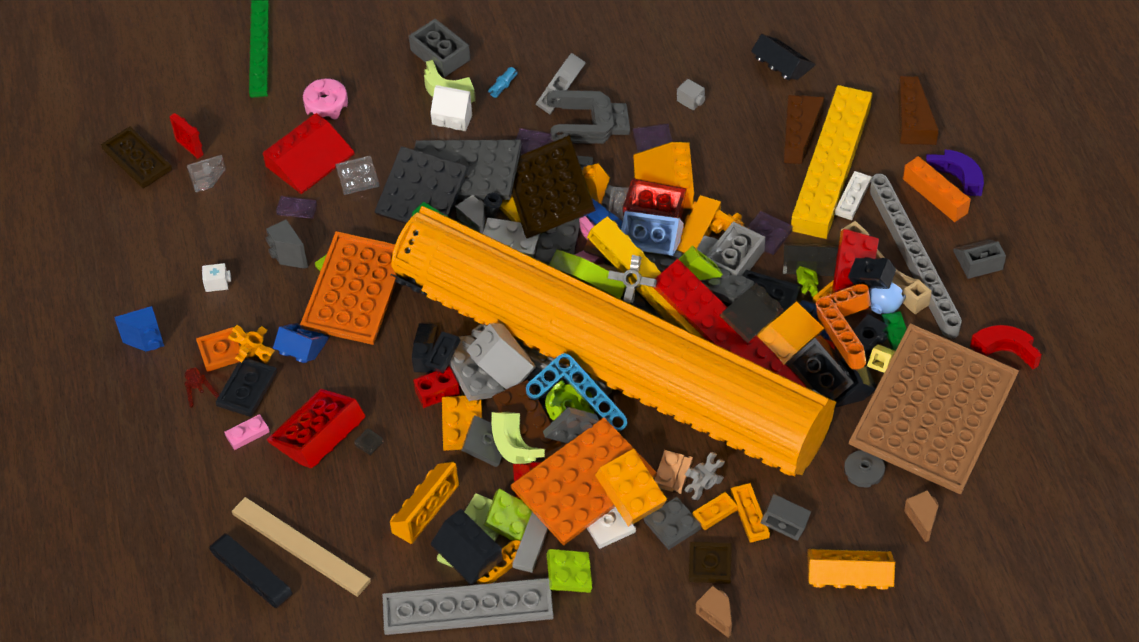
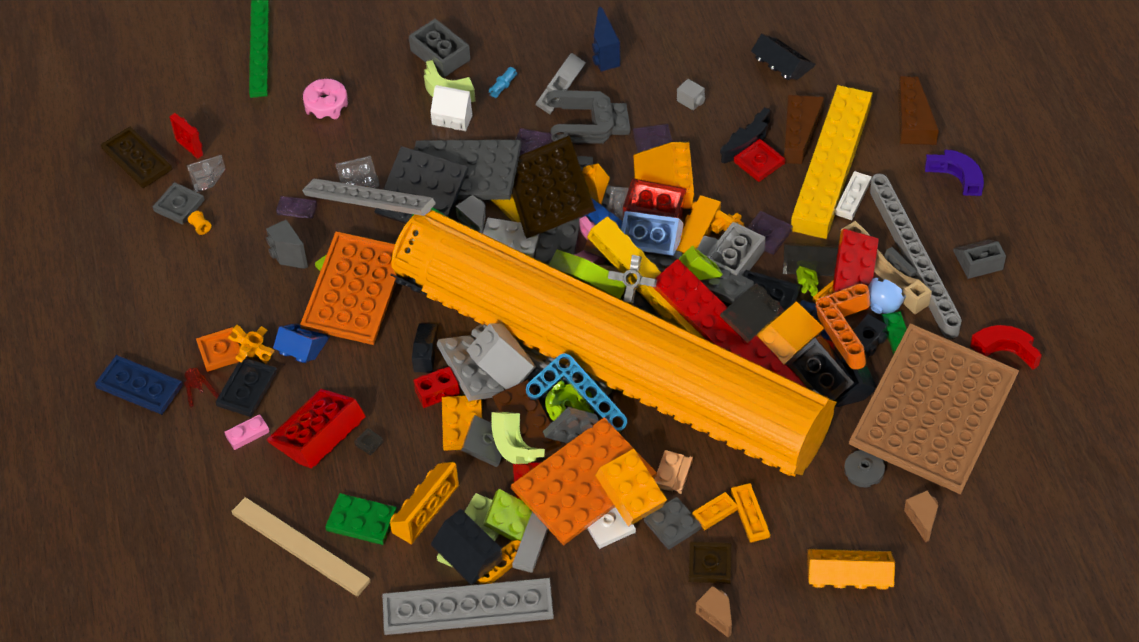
blue slope [114,306,164,352] -> none
white brick [202,263,231,292] -> none
black beam [209,533,293,609] -> none
red slope [263,113,355,194] -> none
black plate [425,331,461,374] -> none
black cone [484,193,502,219] -> none
lime plate [547,549,592,593] -> none
light grey pin [685,452,725,500] -> none
dark grey brick [760,494,811,541] -> none
black brick [848,257,896,289] -> none
light yellow brick [867,345,896,373] -> none
orange brick [903,156,971,222] -> none
none -> dark blue plate [95,355,183,415]
none -> dark grey plate [152,182,205,225]
none -> light orange bush [188,211,211,235]
none -> light grey plate [302,179,436,216]
none -> green plate [325,493,397,545]
none -> dark blue slope [592,7,620,72]
none -> black slope [720,107,771,164]
none -> red plate [734,139,785,182]
none -> dark grey plate [884,247,917,278]

